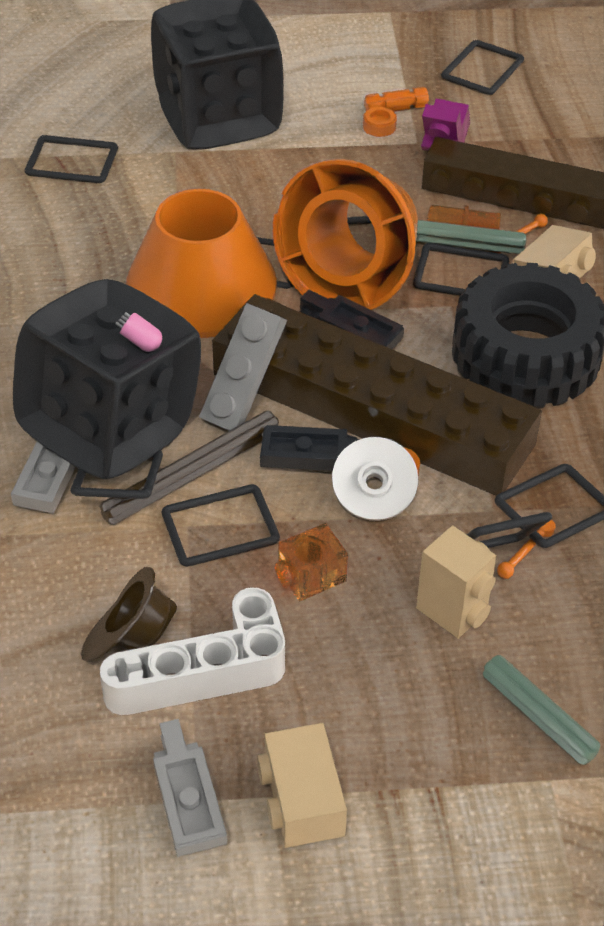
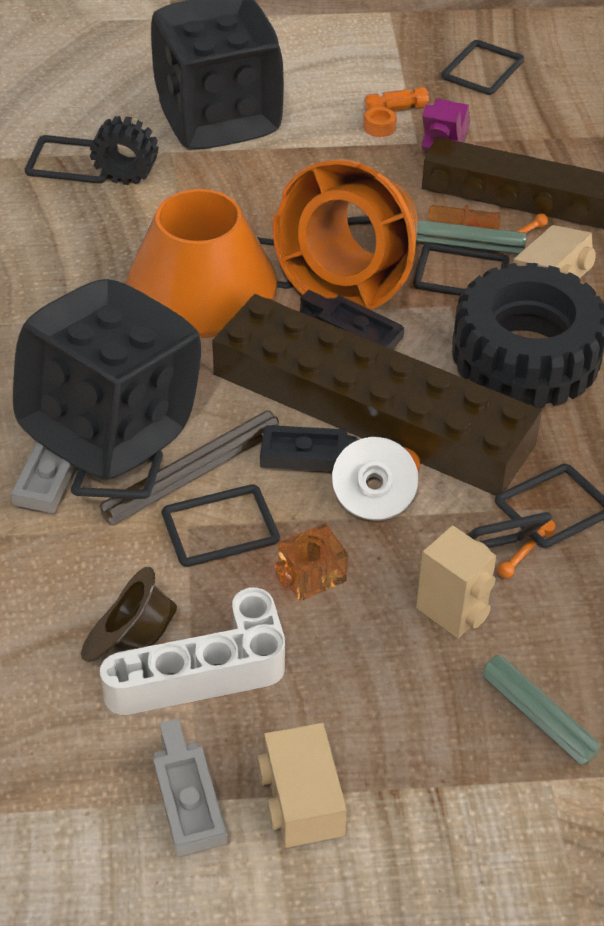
bright pink piece [115,312,162,352] -> none
light grey plate [199,303,287,431] -> none
none -> black tyre [90,116,159,185]

